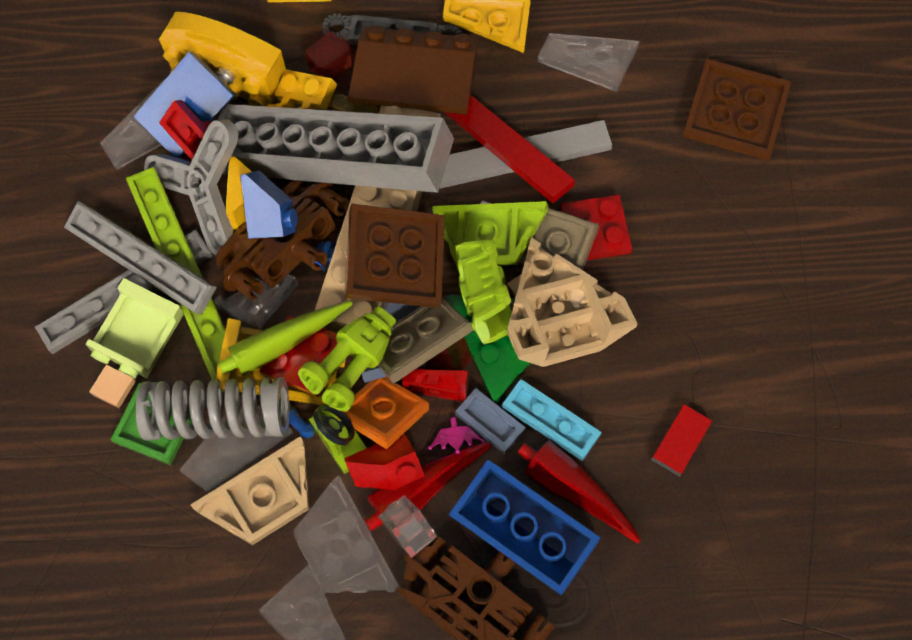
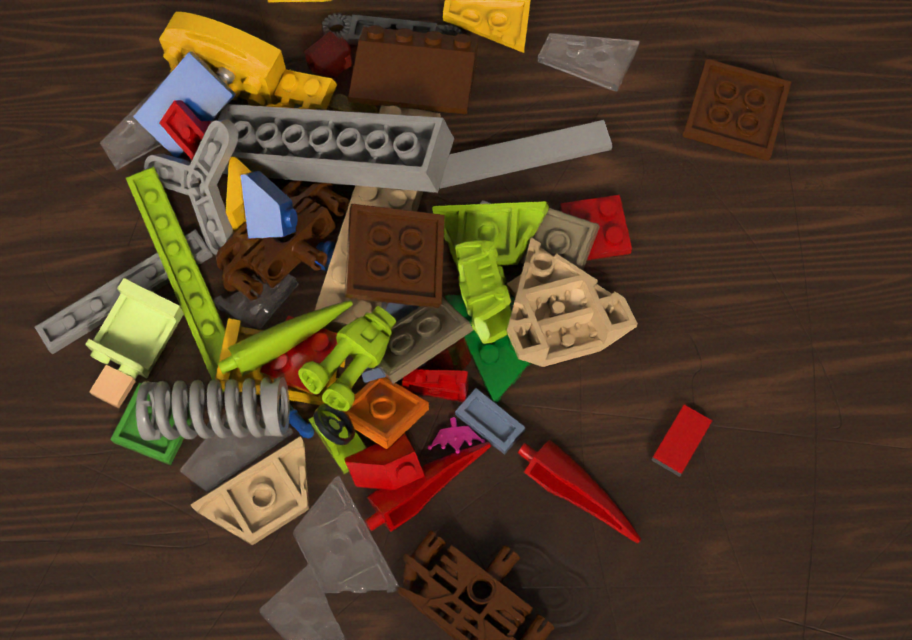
light grey tile [64,201,217,315] -> none
clear brick [378,495,438,558] -> none
red tile [444,95,575,203] -> none
blue slope [449,460,600,596] -> none
medium azure plate [502,379,601,461] -> none

